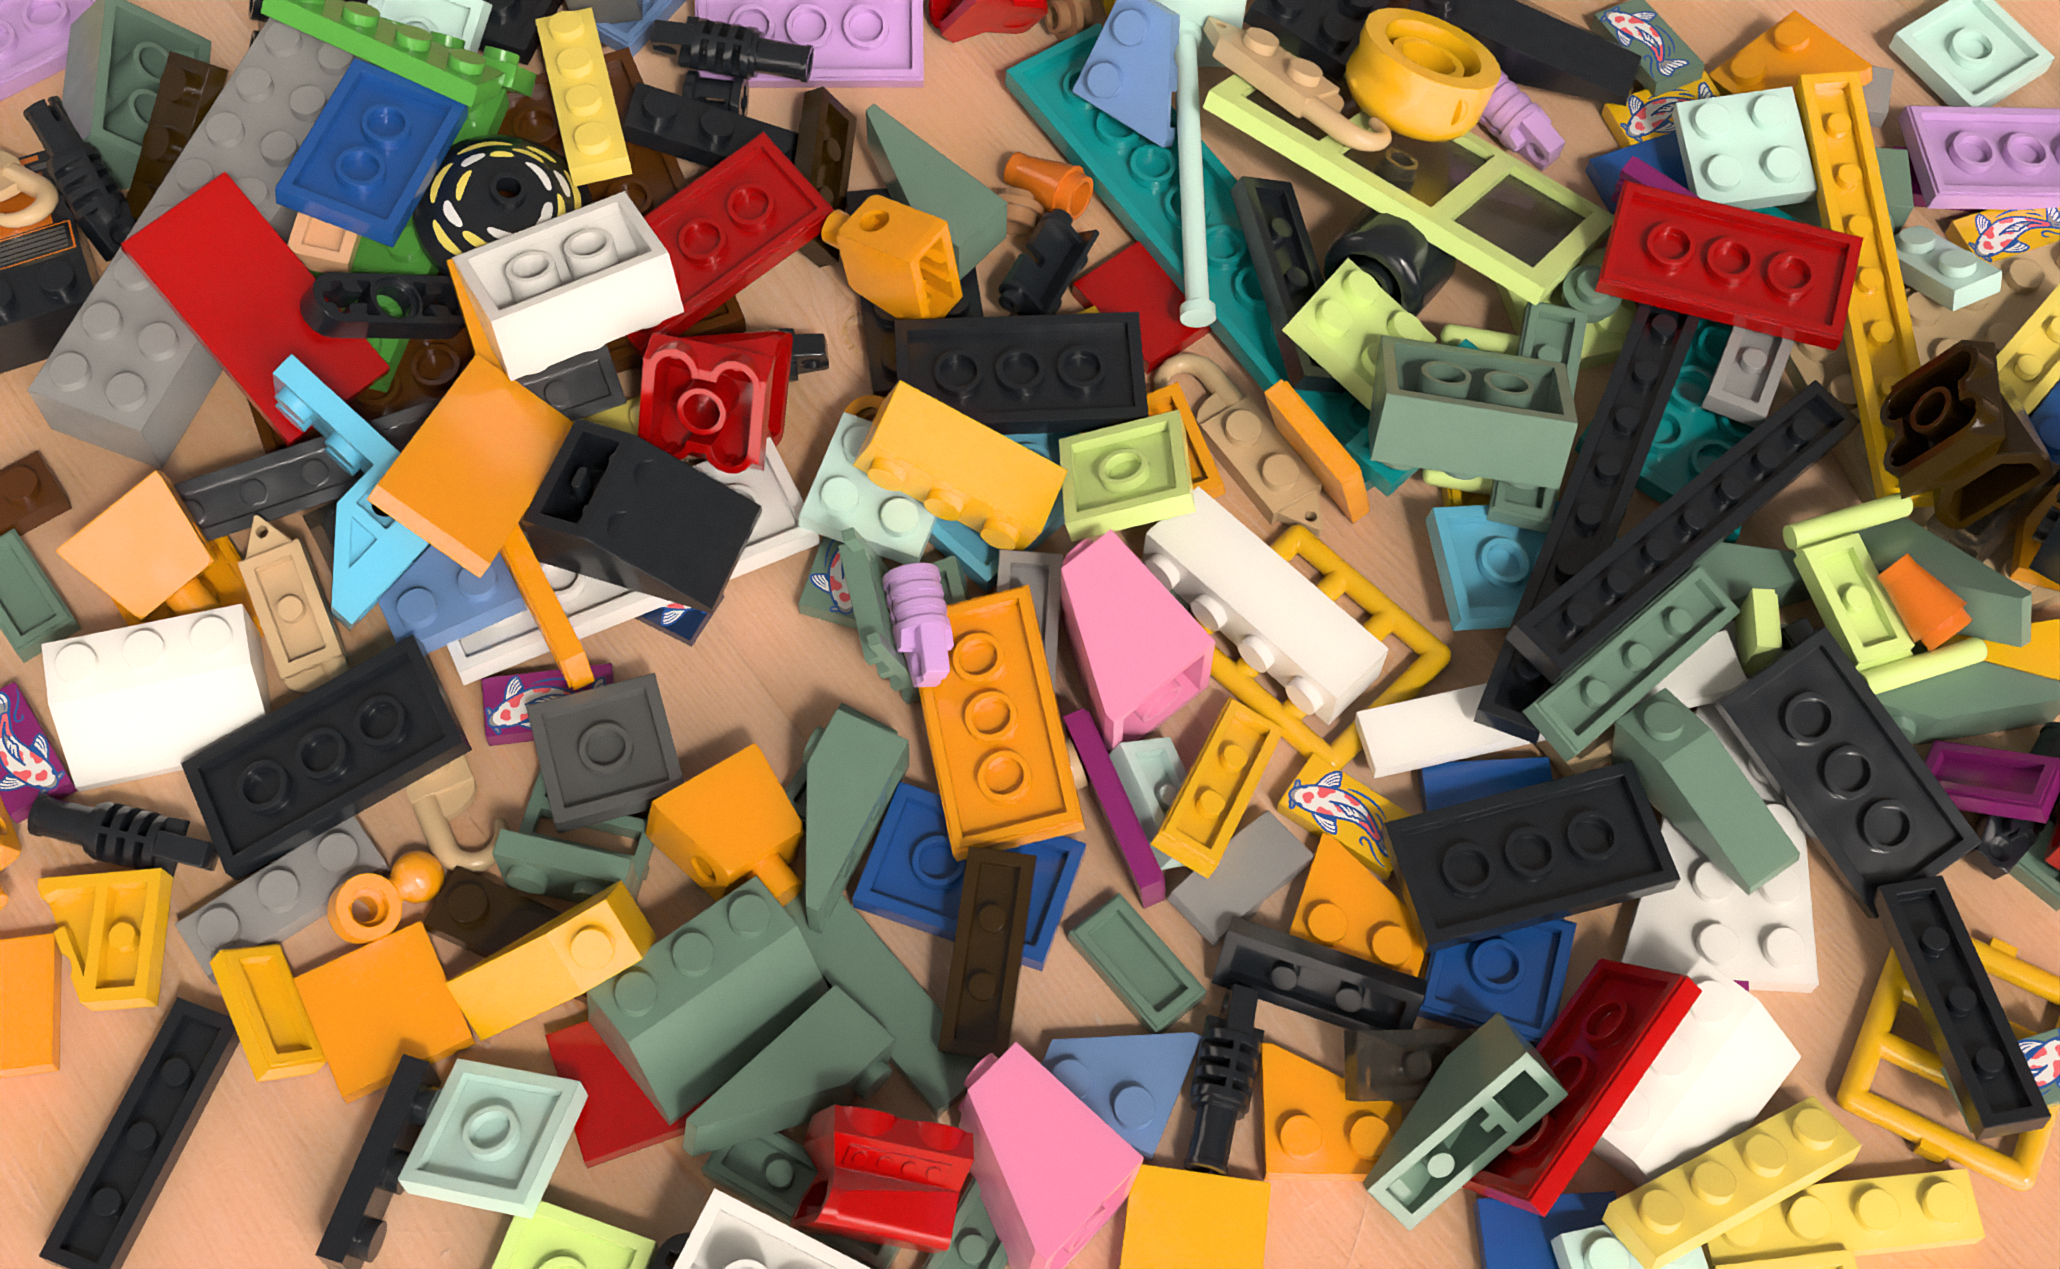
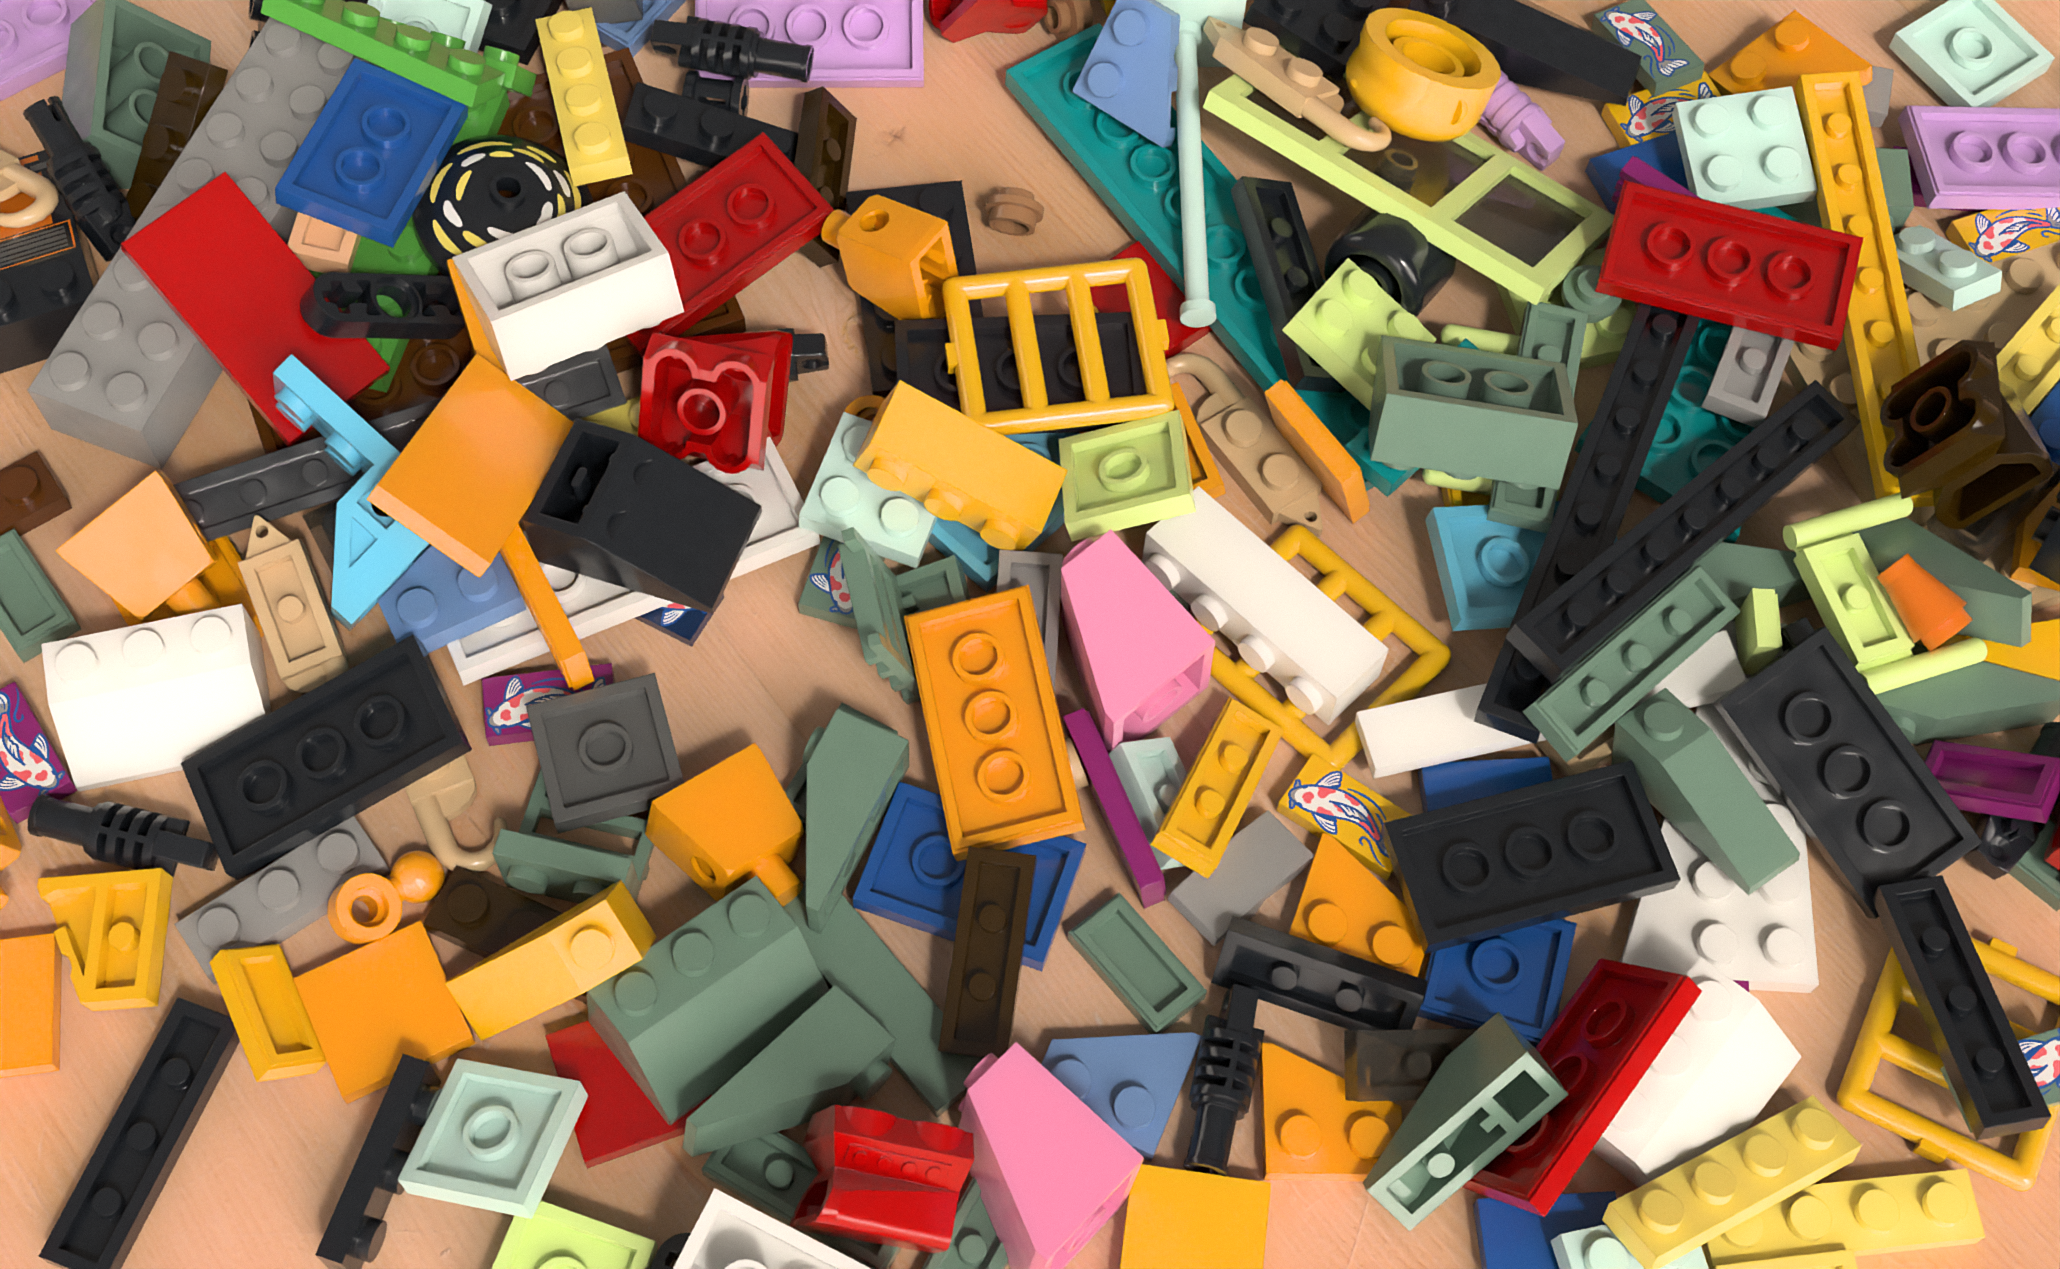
sand green slope [866,104,1008,280] -> none
lavender hinge [882,563,954,687] -> none
black hinge [998,208,1100,316] -> none
orange cone [1004,151,1094,221] -> none
none -> yellow bar [942,257,1174,436]

